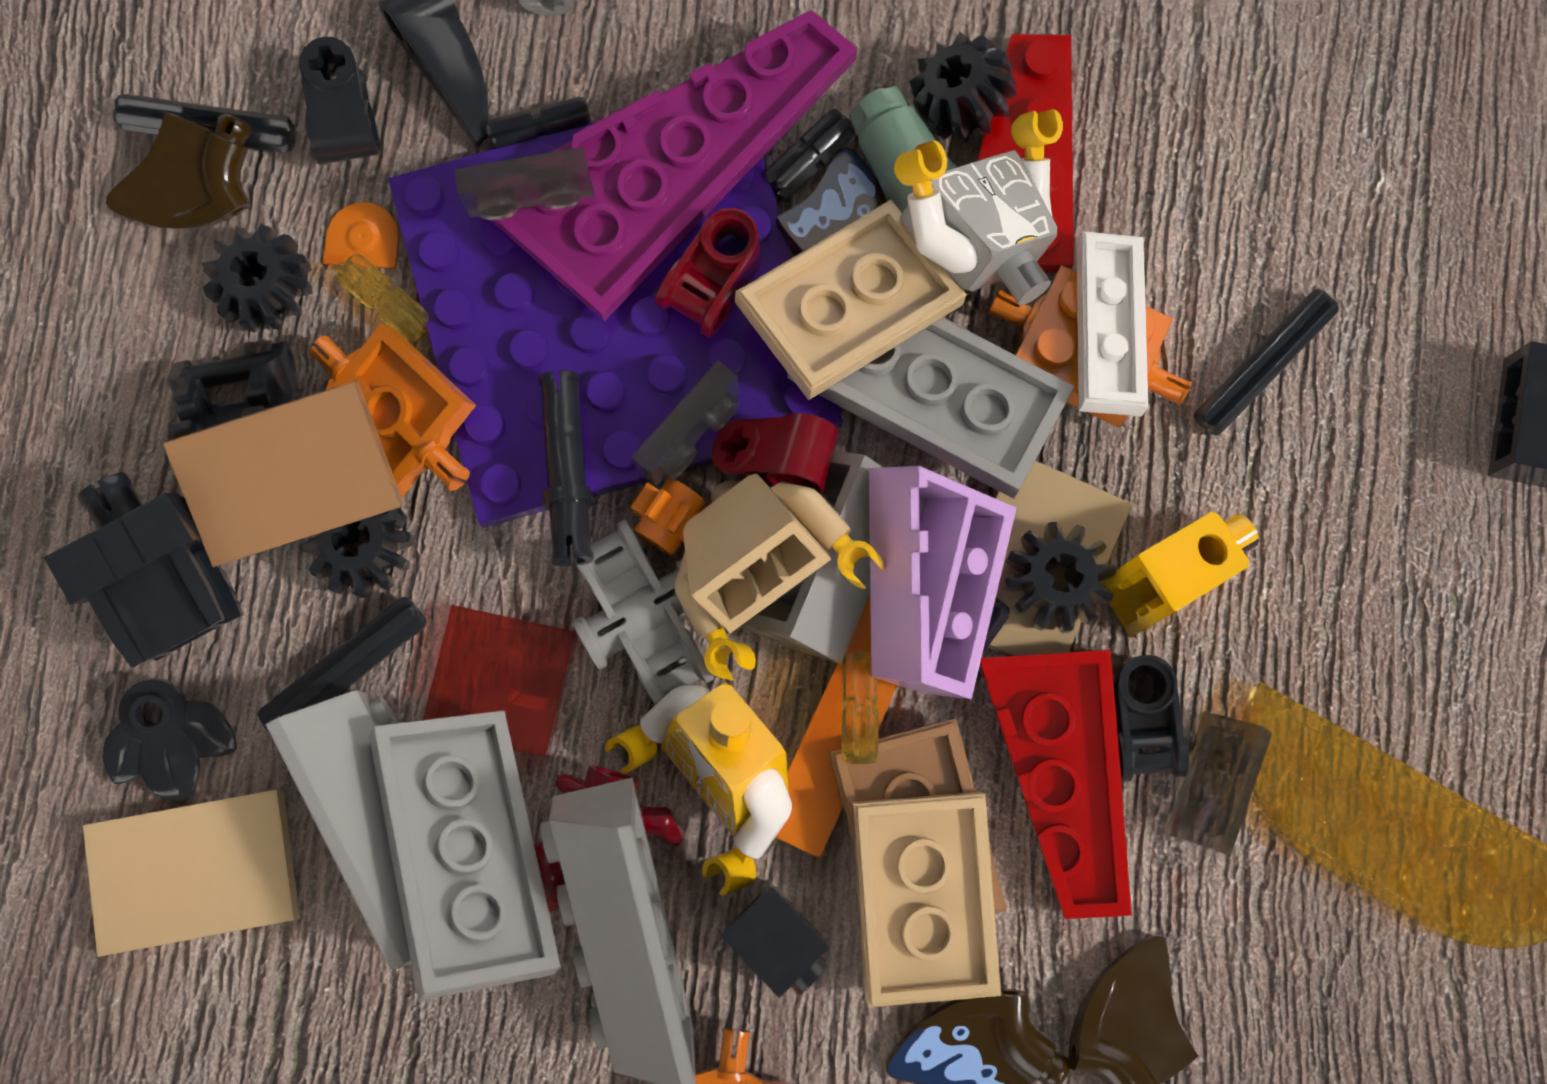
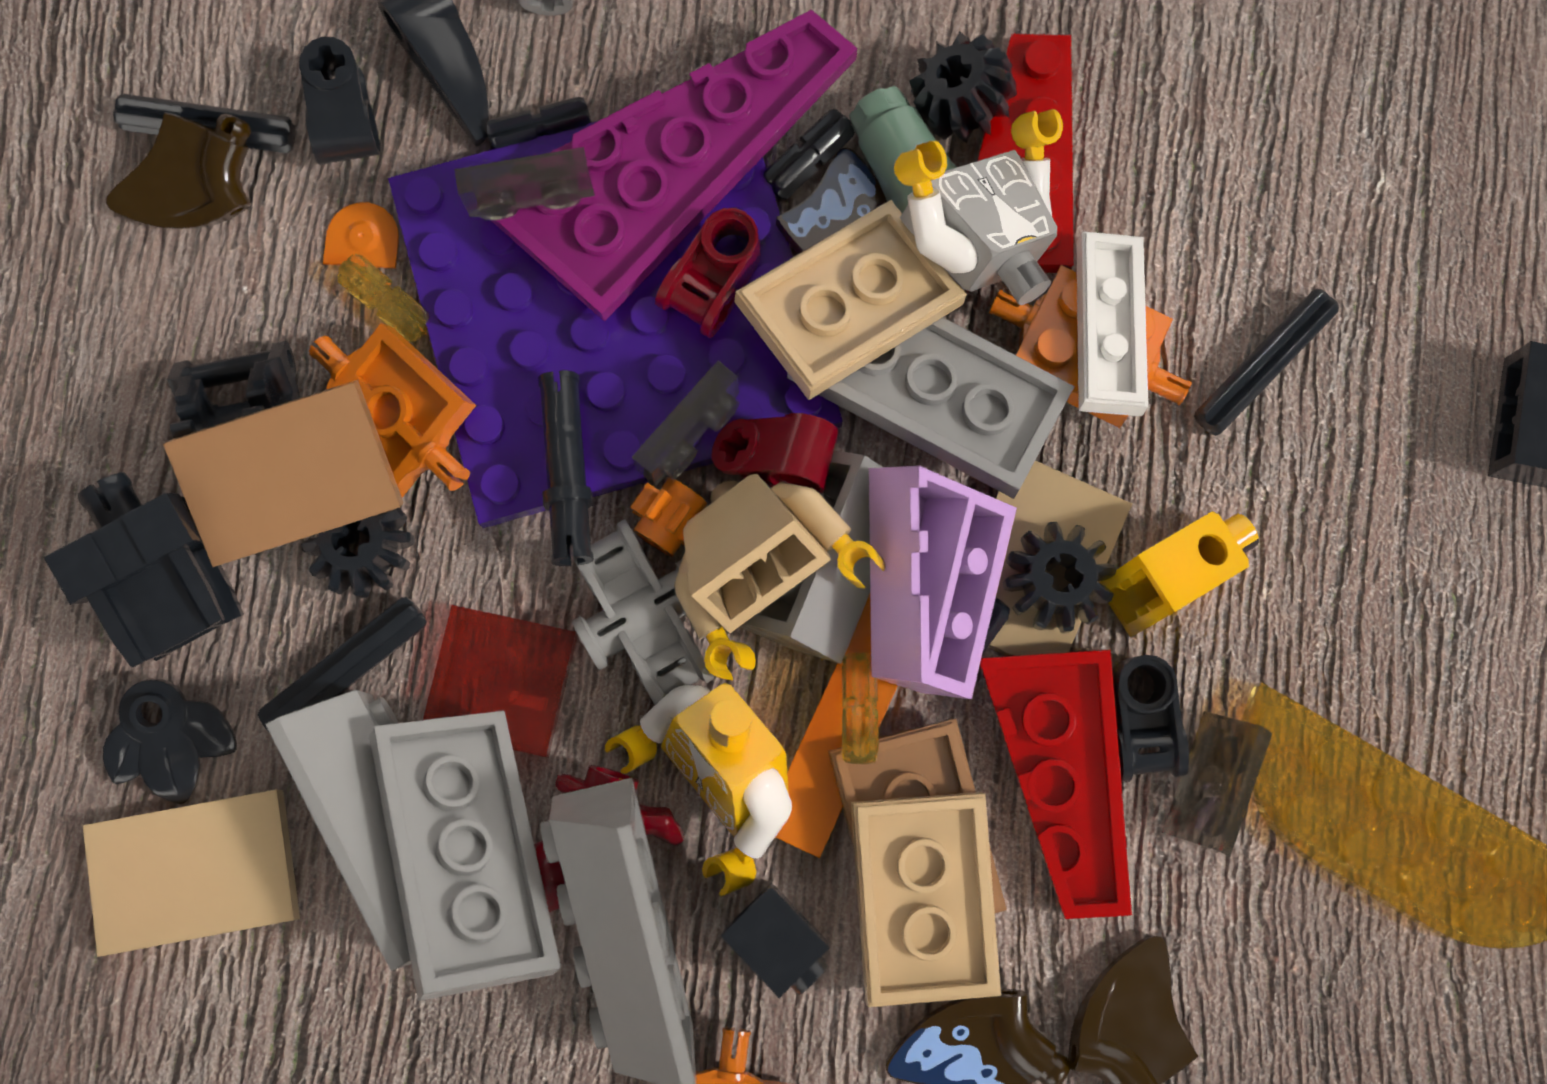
black gear [202,223,313,333] -> none

